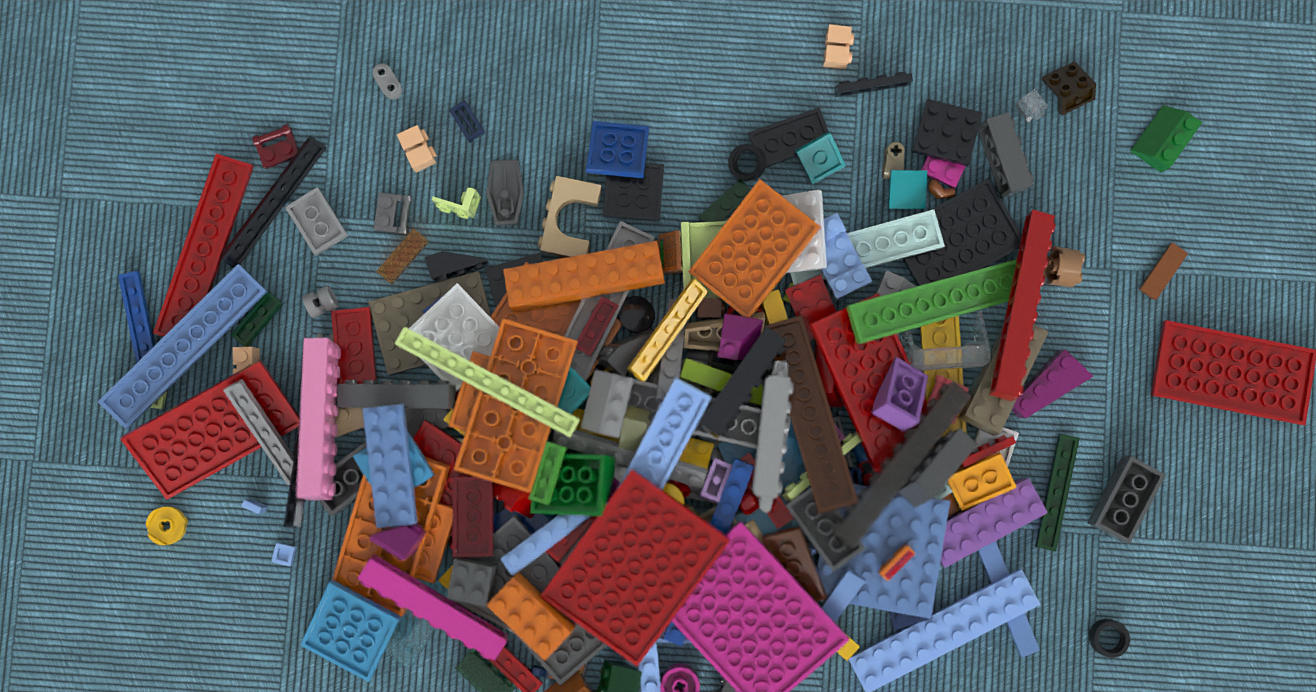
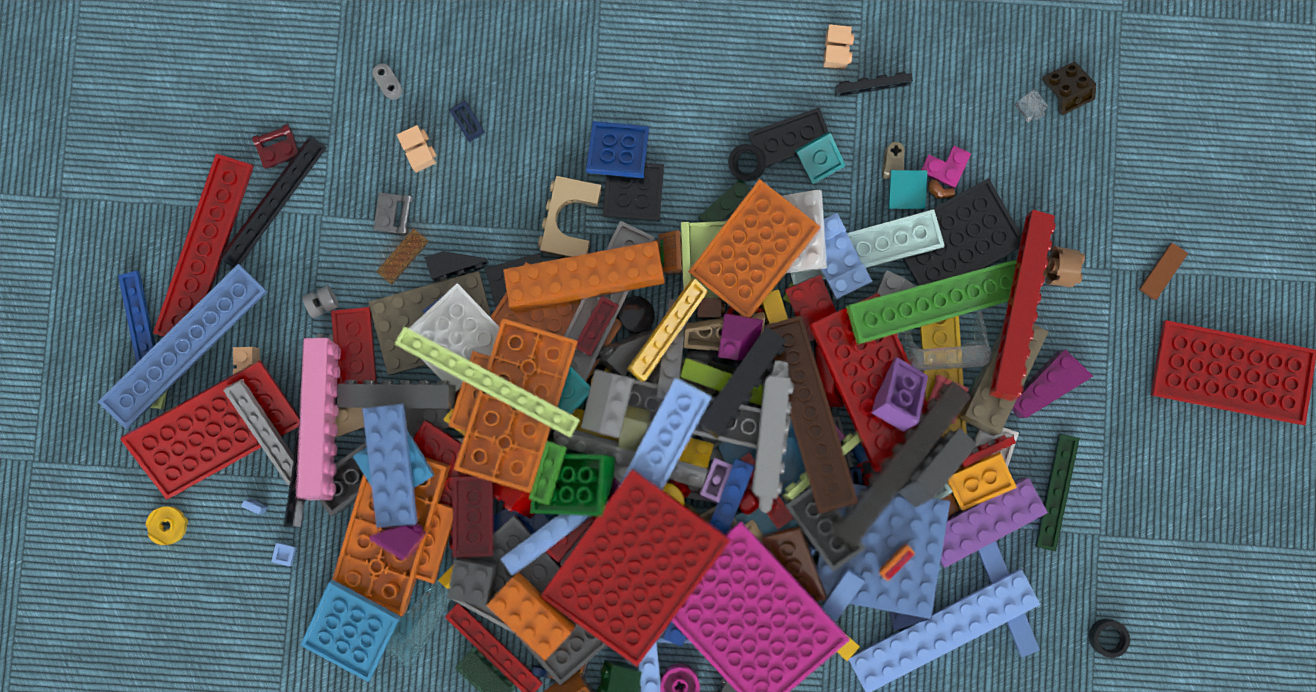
dark green plate [231,291,284,347] -> none
light grey plate [285,187,349,256] -> none
dark pink brick [357,554,508,660] -> none
yellowish green bracket [432,187,481,219] -> none
dark grey piece [486,160,524,226] -> none
black plate [912,99,983,167] -> none
dark grey brick [978,112,1034,199] -> none
dark grey brick [1087,455,1166,544] -> none
green slope [1130,105,1203,173] -> none

